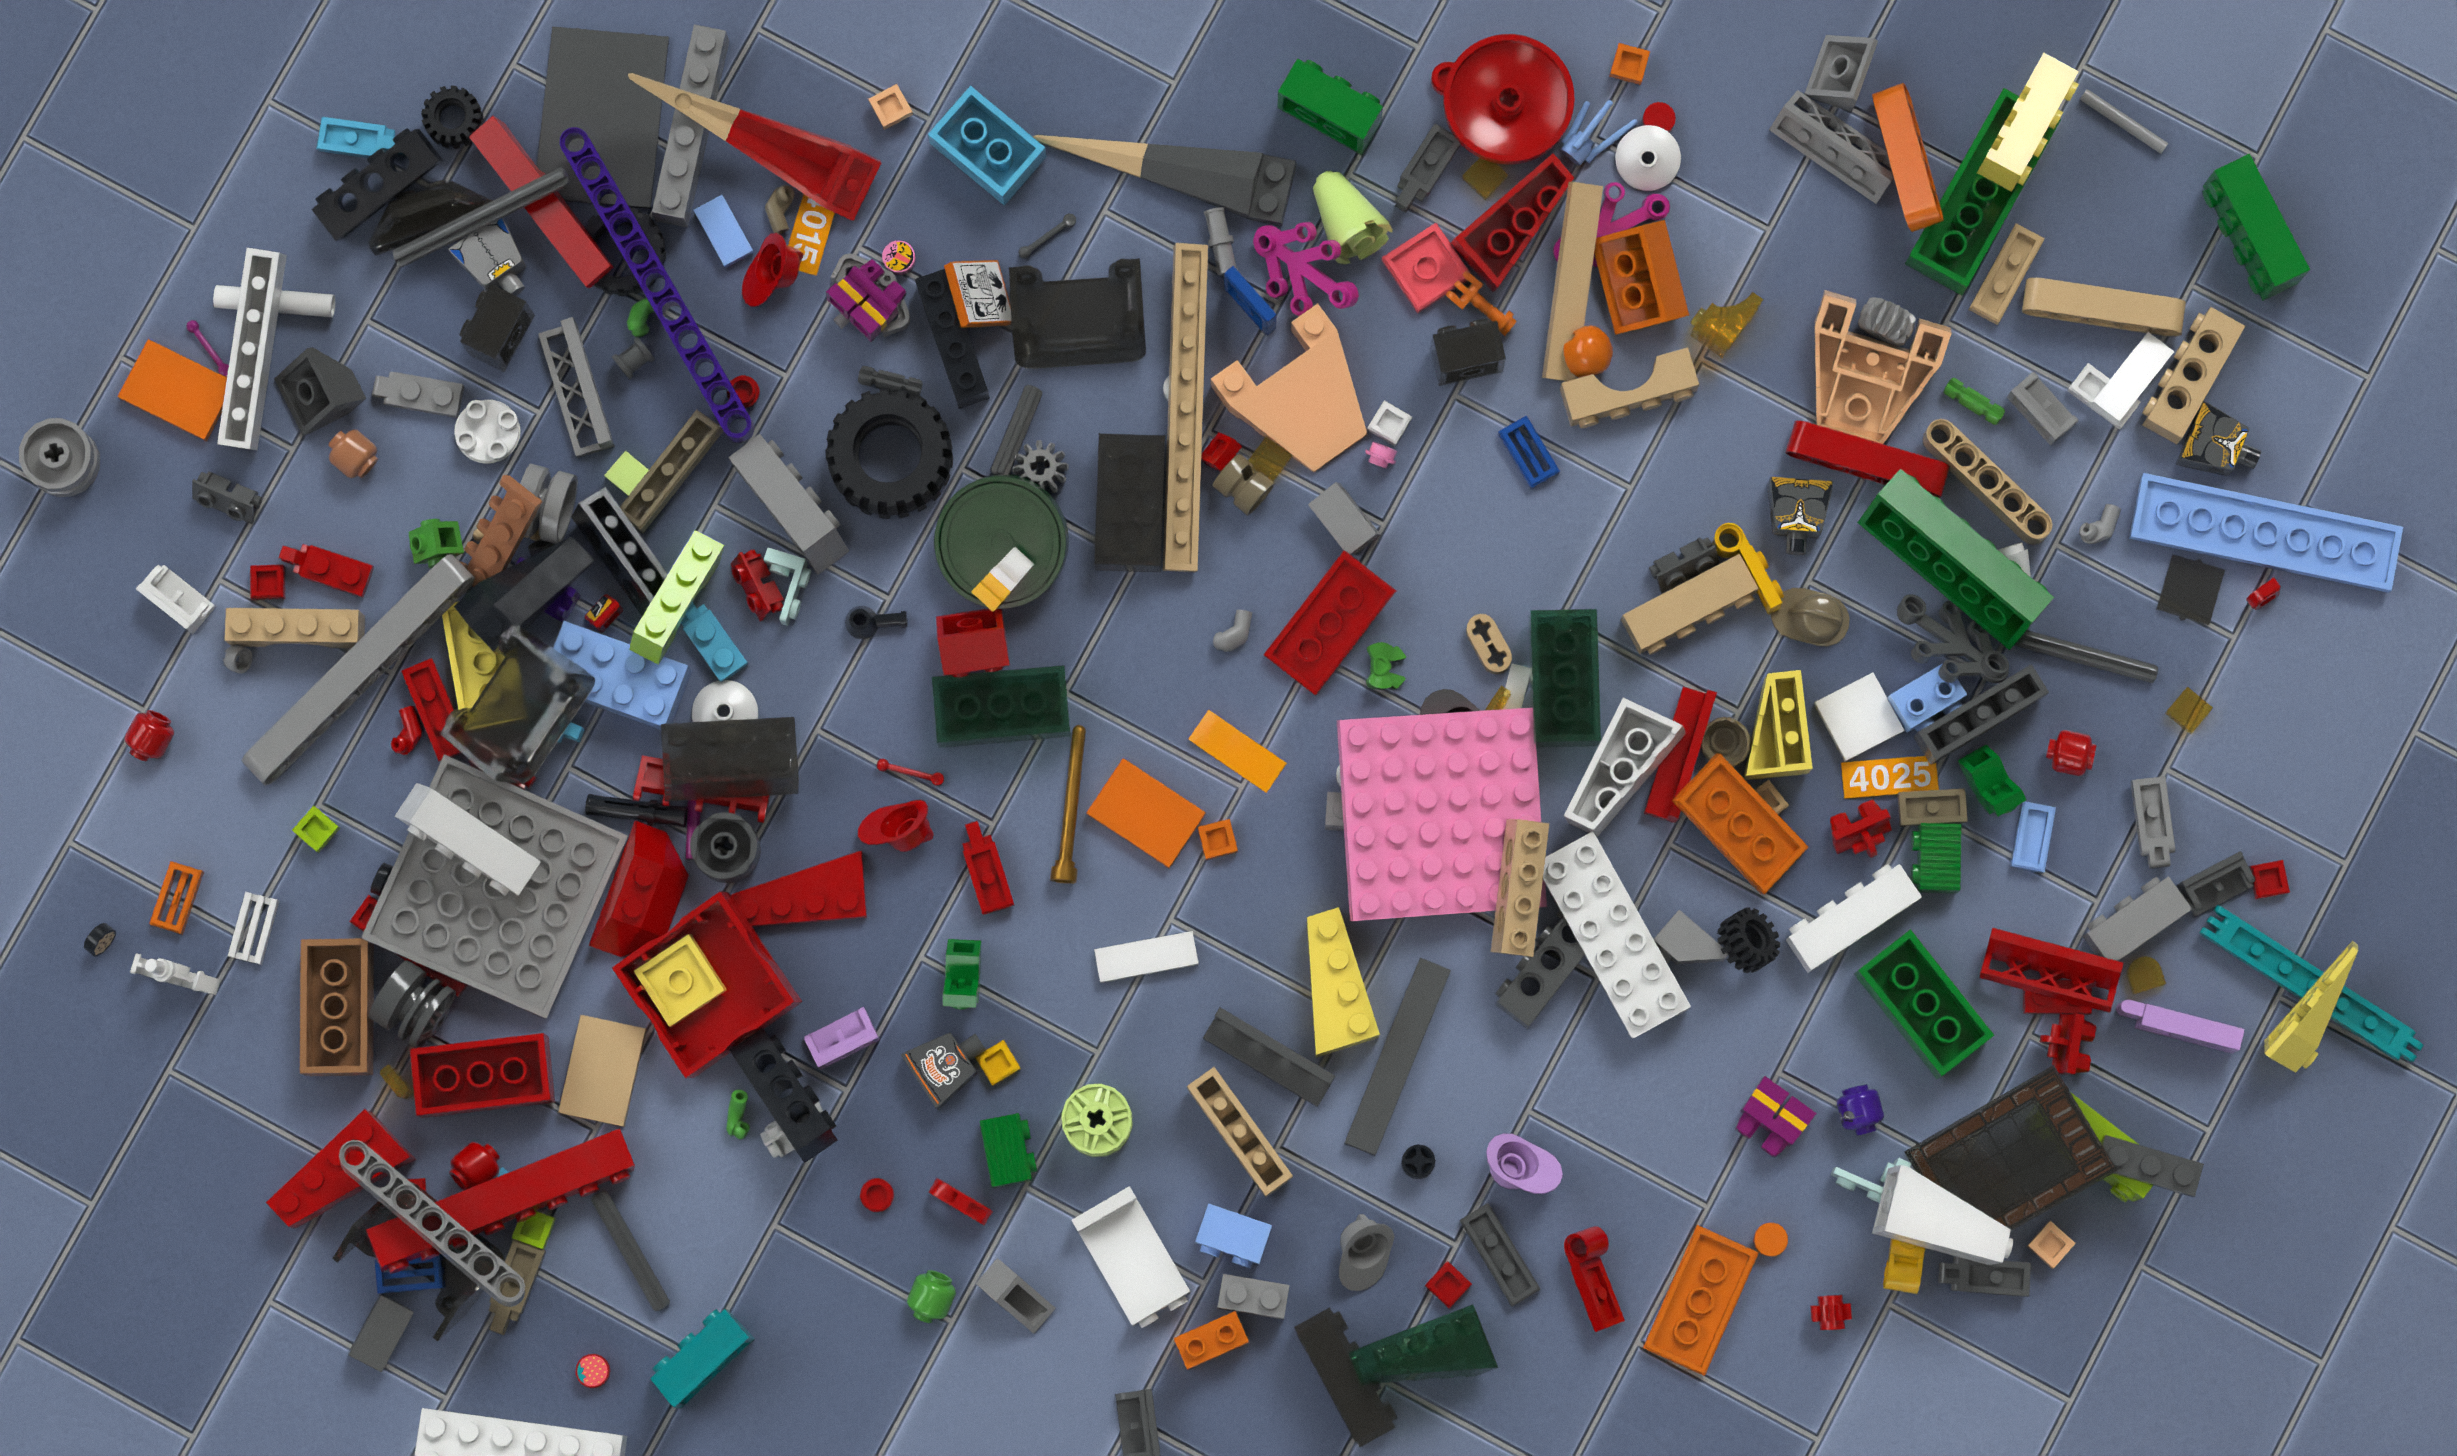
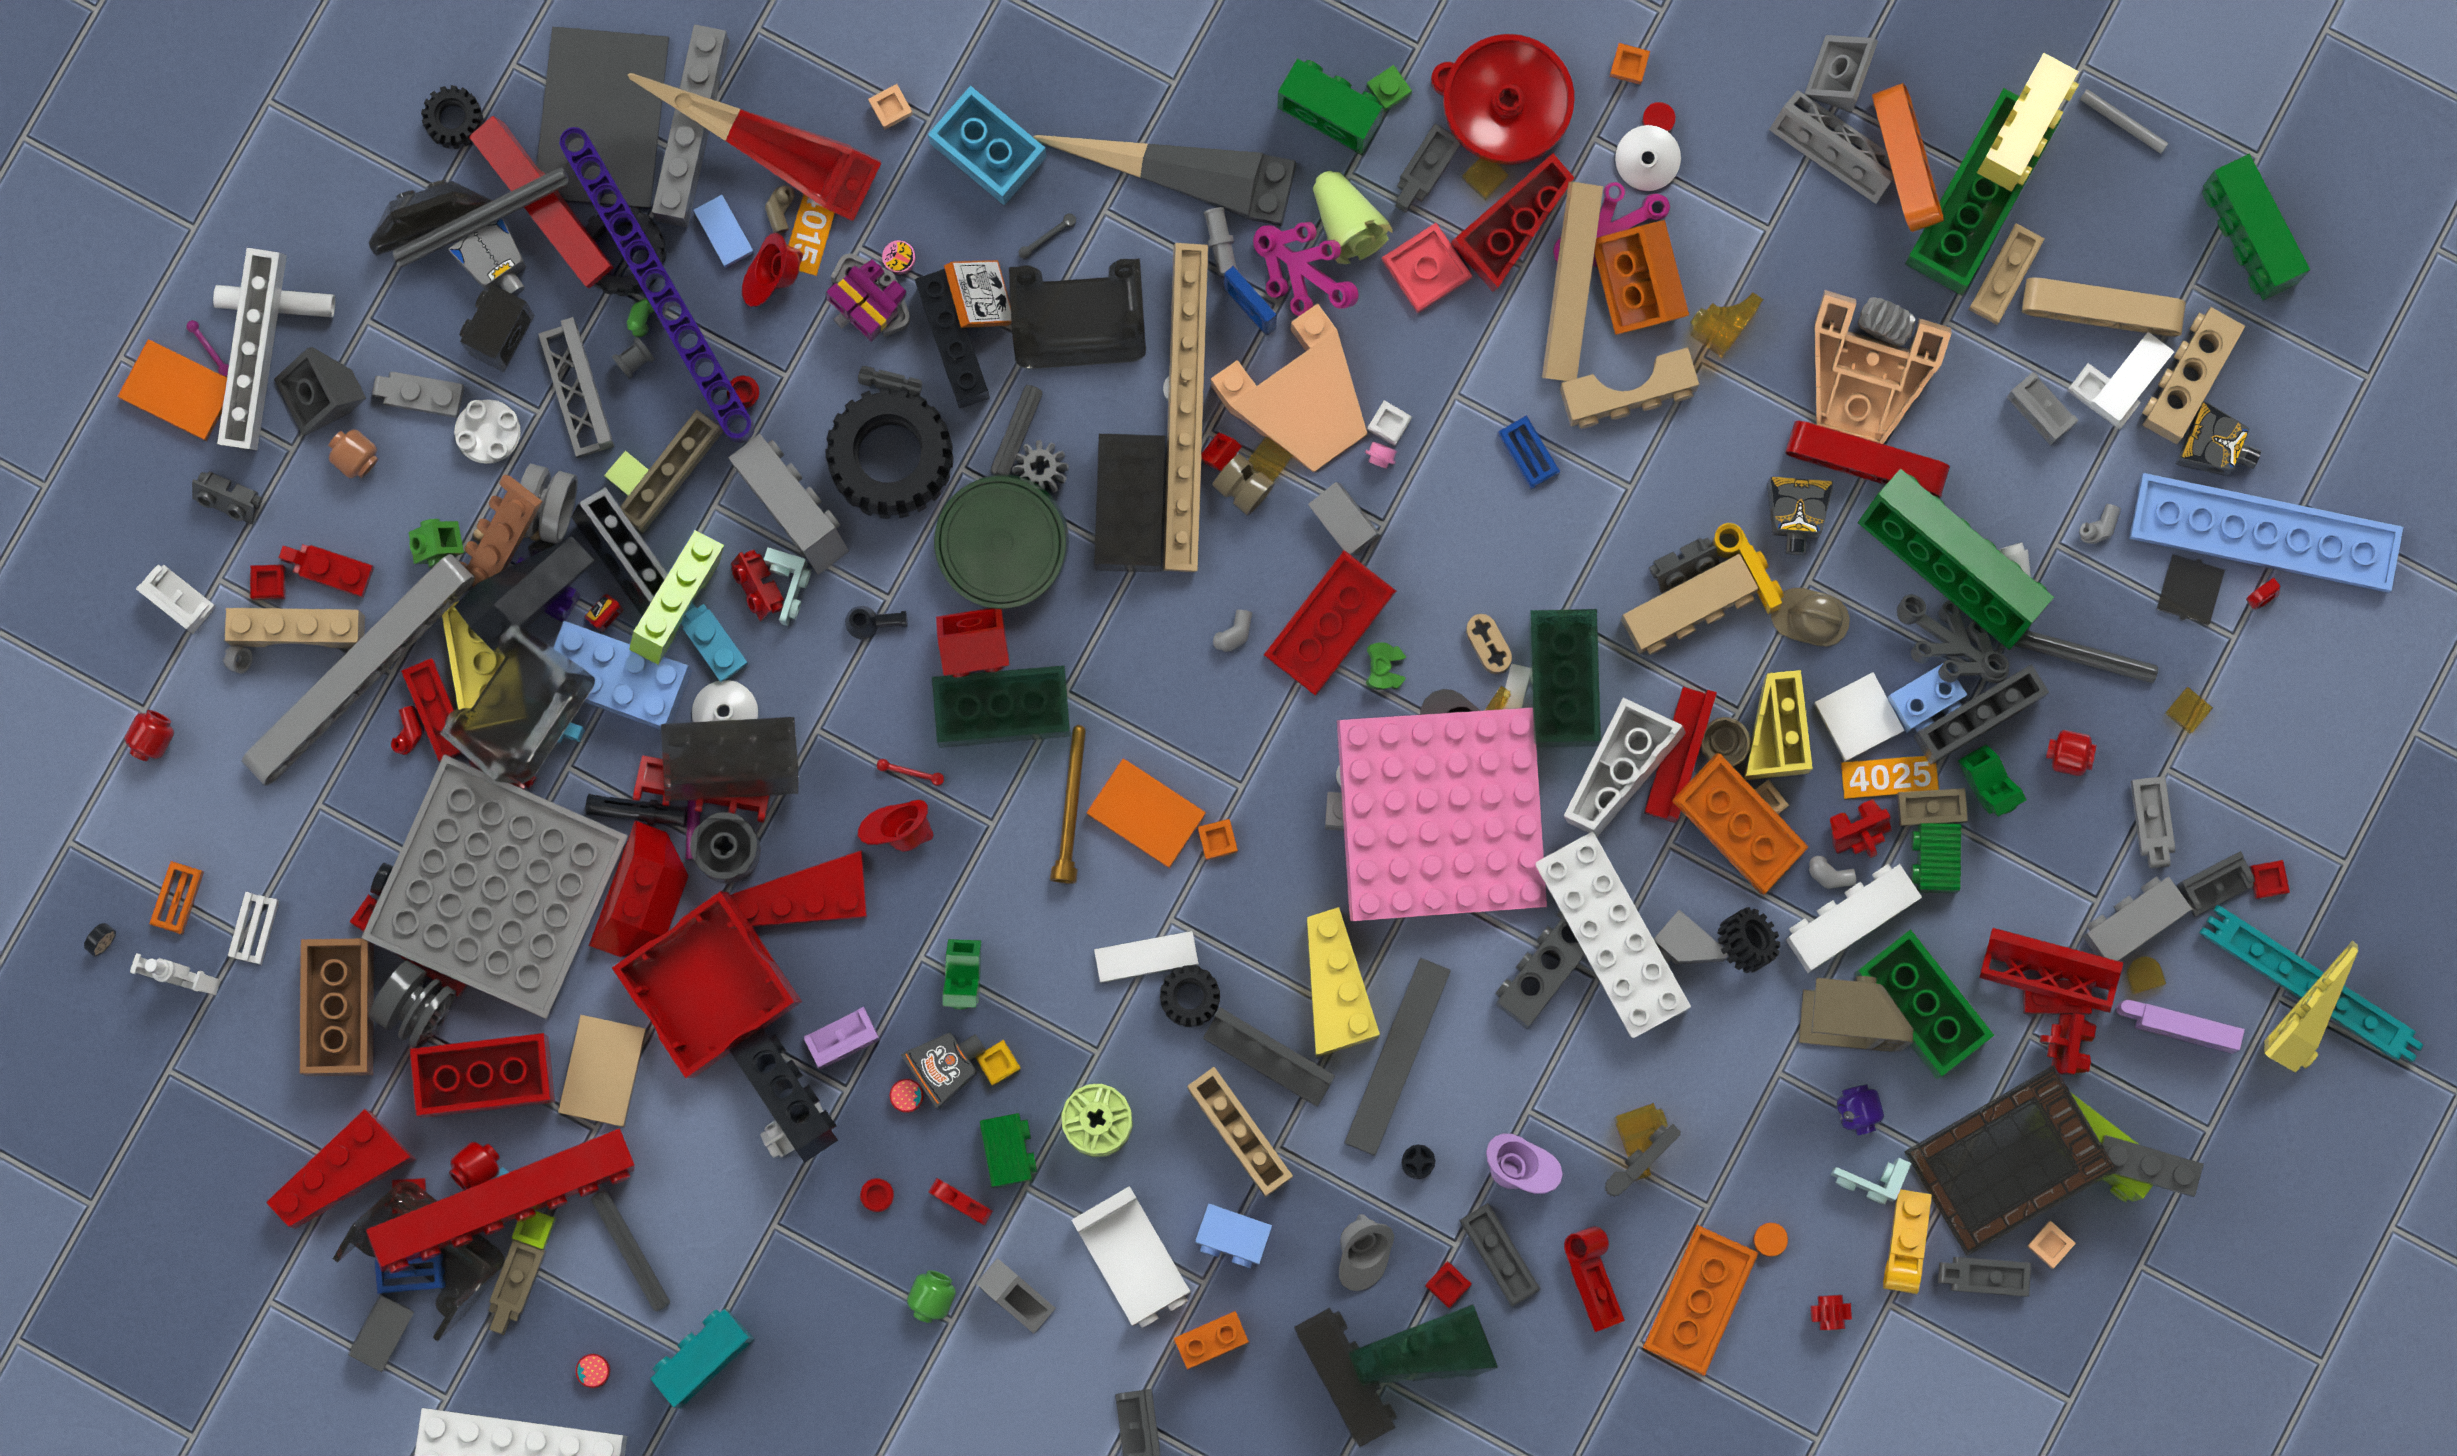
light grey wheel [19,418,100,497] -> none
lime plate [292,805,340,853] -> none
black brick [311,128,444,241] -> none
medium azure hinge [316,117,405,158] -> none
light grey beam [339,1140,525,1307] -> none
clear yellow tile [379,1064,414,1099] -> none
white wedge [394,783,541,896] -> none
light yellow plate [634,934,727,1027] -> none
bright green arm [726,1090,750,1140] -> none
red hinge [962,821,1015,915] -> none
leg [971,547,1035,612] -> none
light orange sticker [1188,710,1287,793] -> none
light grey brick [1217,1274,1290,1320] -> none
clear smoke brick [1430,318,1506,386] -> none
orange hinge [1446,270,1517,336] -> none
tan brick [1491,819,1550,957] -> none
light blue plant [1560,100,1638,166] -> none
orange hair [1563,325,1613,378] -> none
magenta hips [1735,1076,1817,1158] -> none
white slope [1872,1165,2013,1265] -> none
tan beam [1922,419,2053,545] -> none
bright green axle [1943,378,2005,425] -> none
light blue tile [2010,801,2056,873] -> none
none -> coral tile [890,1079,924,1113]
none -> black tyre [1160,965,1220,1027]
none -> bright green plate [1367,65,1412,112]
none -> dark grey hinge [1604,1124,1681,1197]
none -> clear yellow arch [1614,1103,1668,1181]
none -> dark tan windscreen [1798,976,1914,1052]
none -> light grey arm [1809,856,1856,889]

